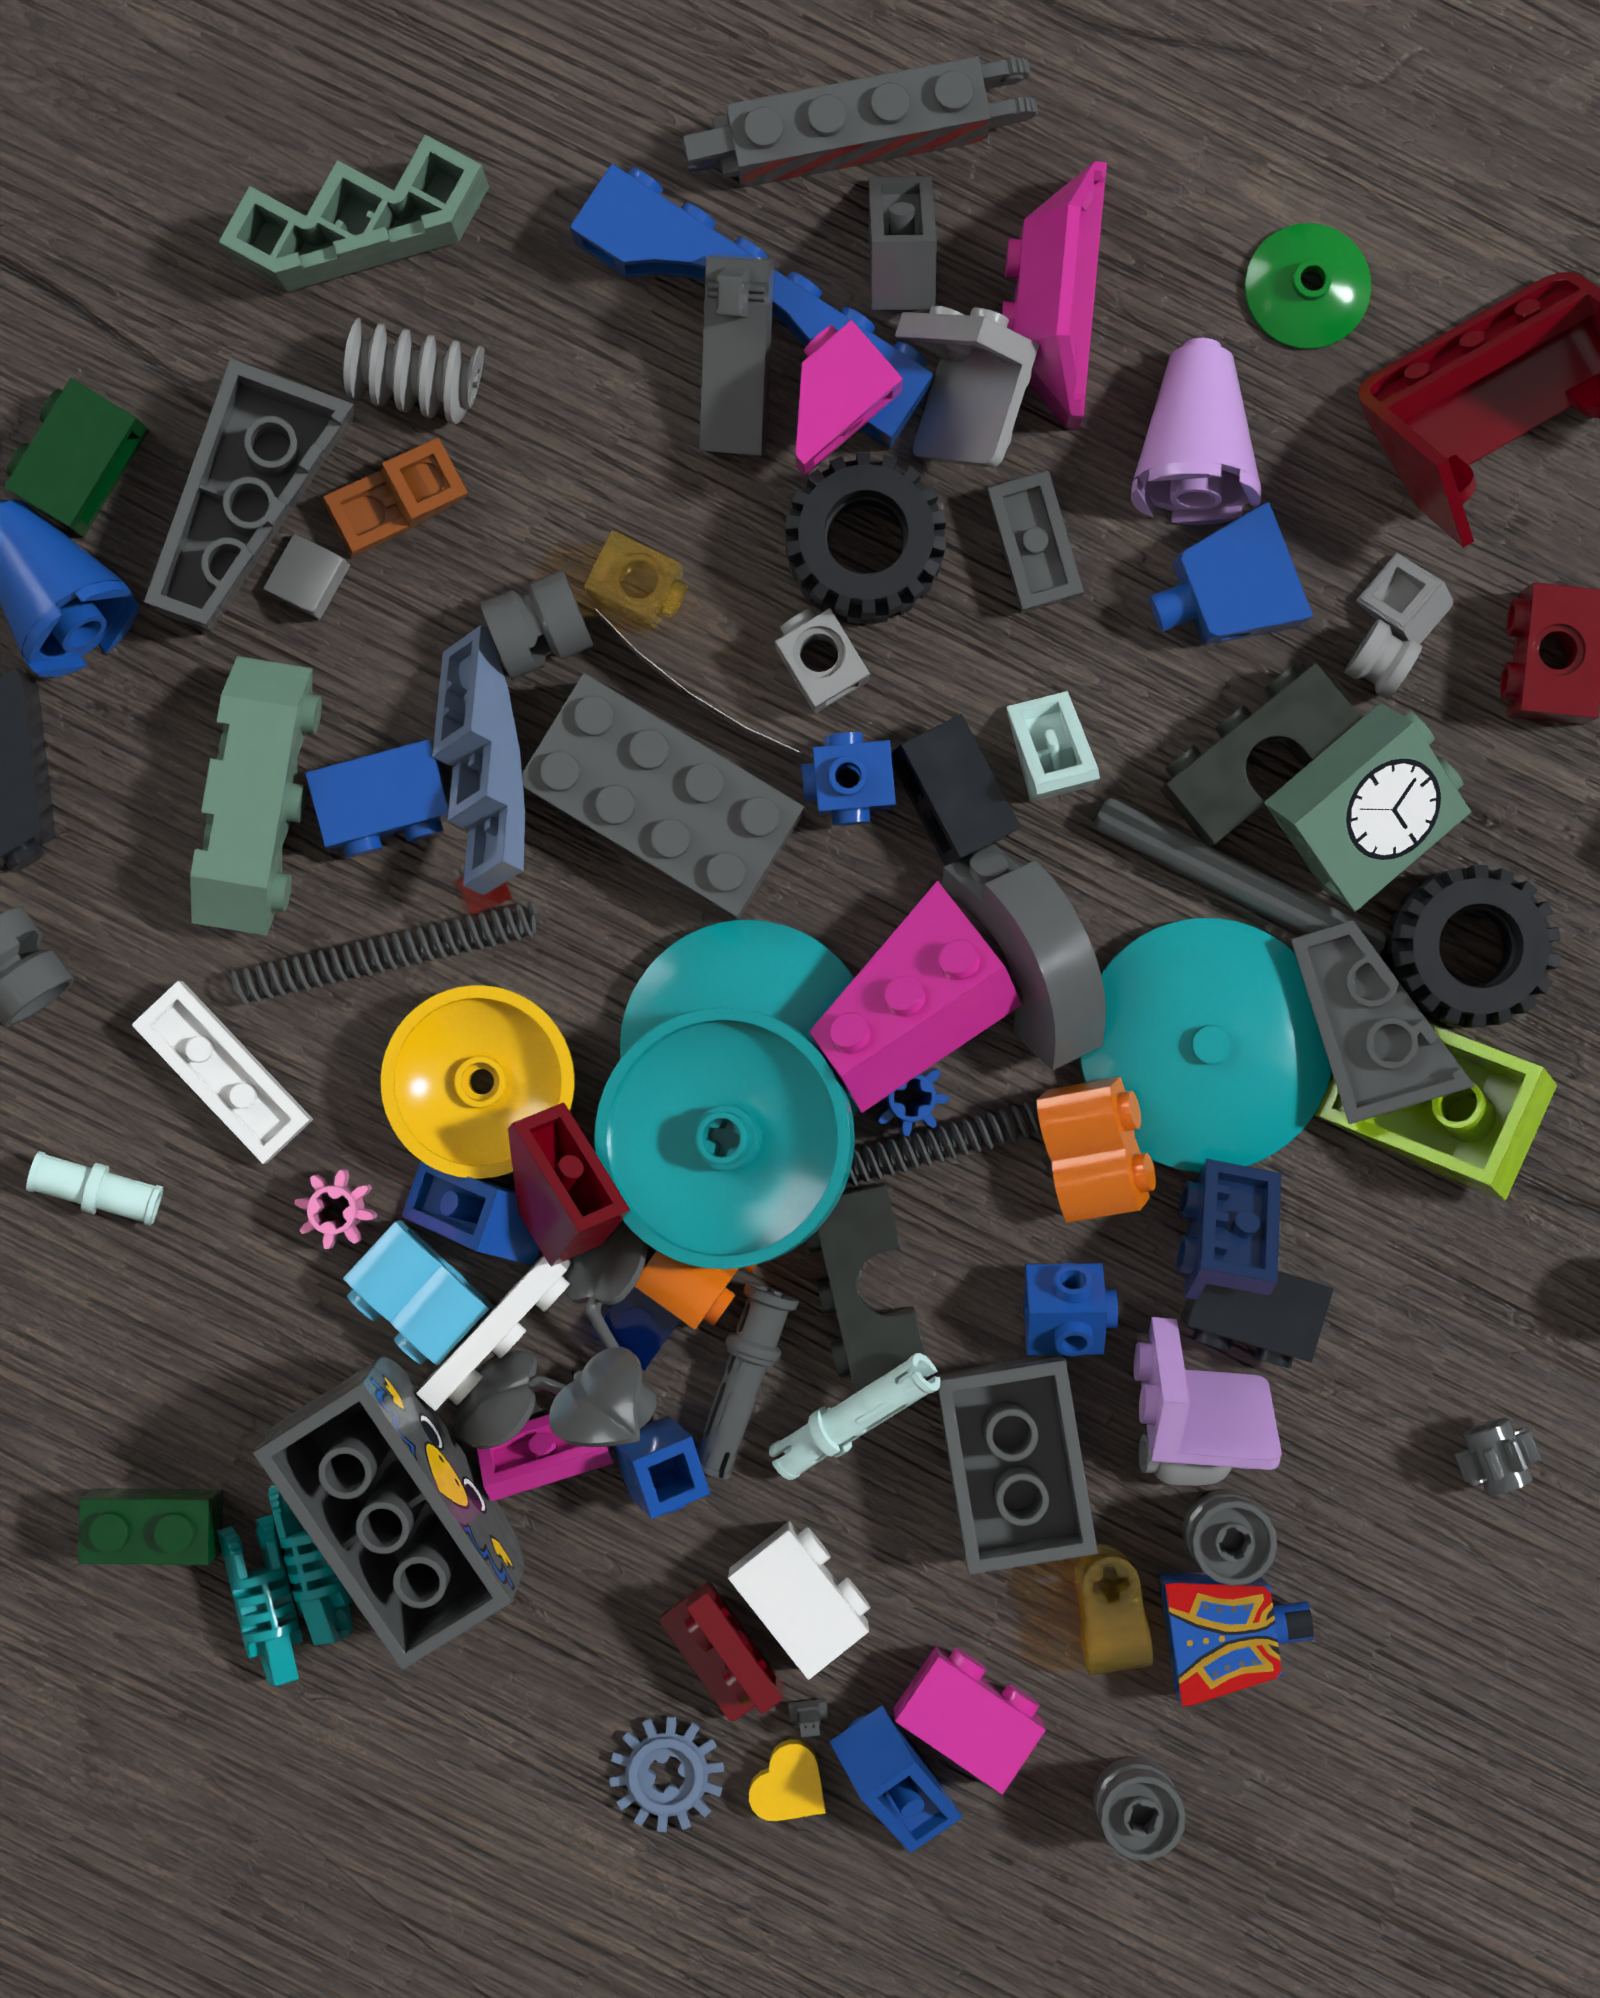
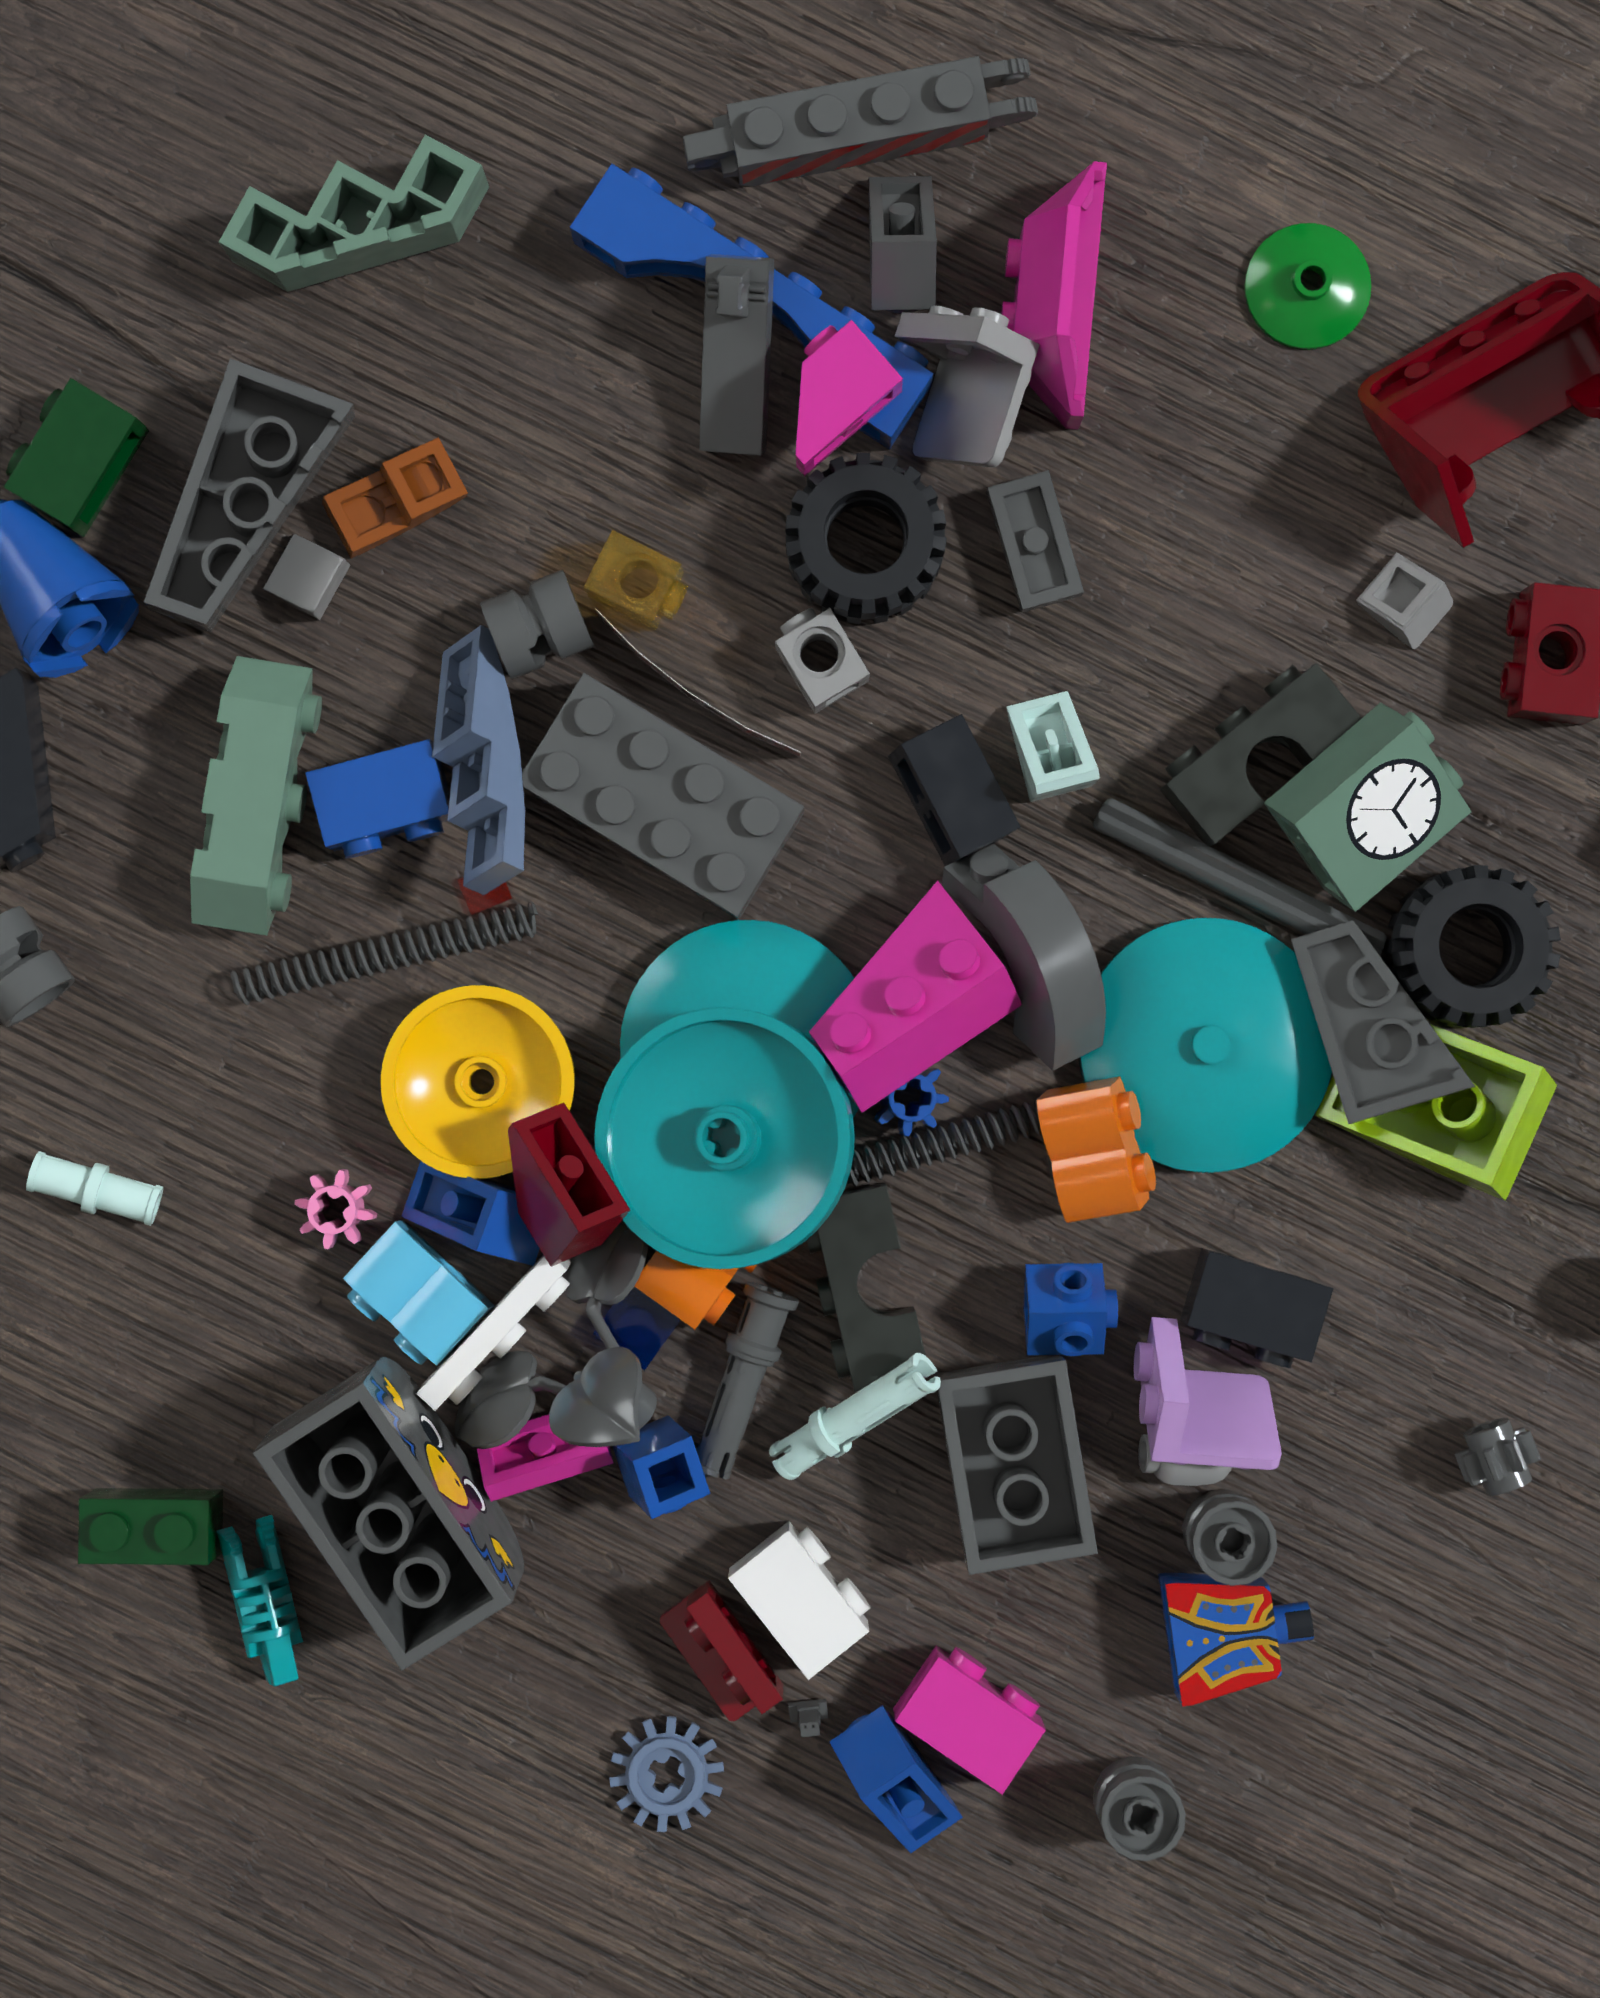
white plate [132,981,313,1164] -> none
teal hinge [268,1485,353,1646] -> none
light grey piece [343,318,485,424] -> none
yellow tile [749,1739,826,1821] -> none
blue brick [801,732,896,826] -> none
clear yellow piece [1075,1544,1153,1676] -> none
lavender cone [1131,338,1261,525] -> none
blue torso [1149,502,1313,645] -> none
dark blue bracket [1176,1159,1281,1300] -> none
light grey wheel [1344,619,1423,700] -> none

